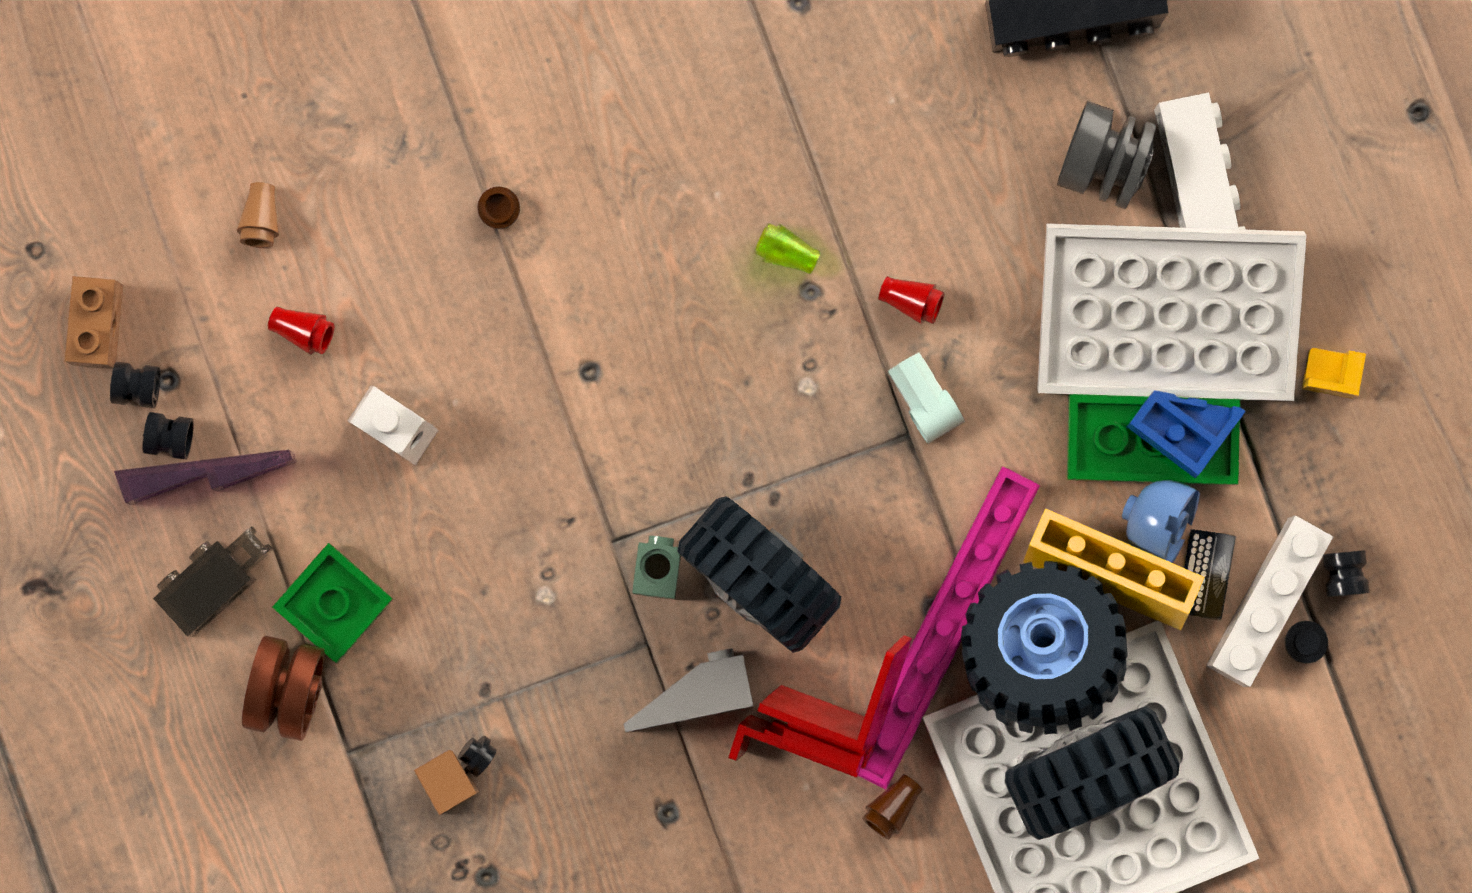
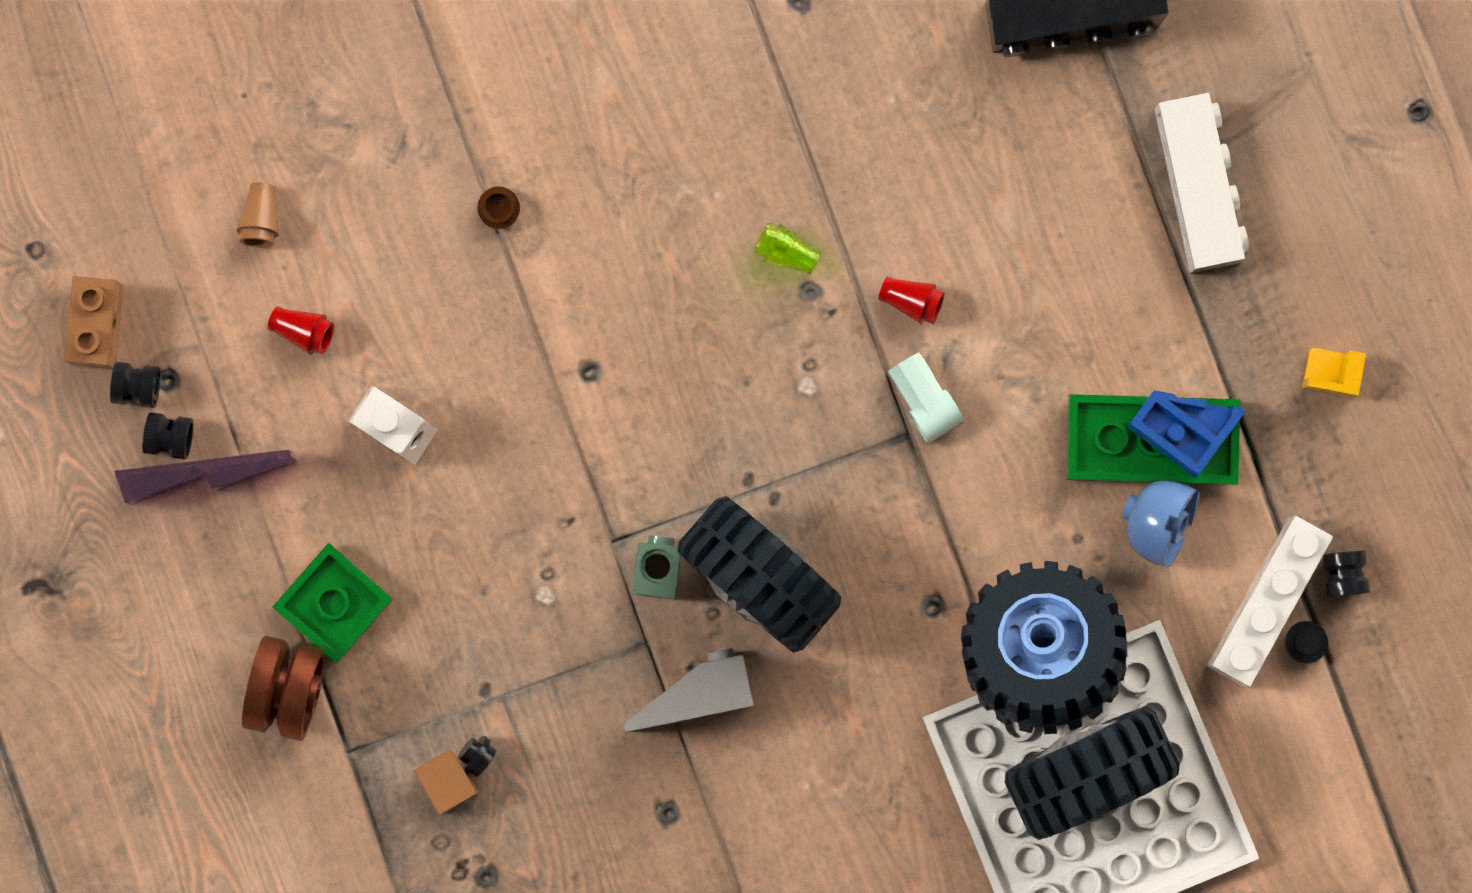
clear smoke brick [153,526,273,637] -> none
red piece [728,635,912,778] -> none
dark pink tile [858,466,1040,790] -> none
reddish brown cone [862,774,923,840] -> none
yellow brick [1023,508,1205,630] -> none
white plate [1037,224,1306,401] -> none
dark grey wheel [1057,101,1156,209] -> none
slope [1184,529,1236,620] -> none

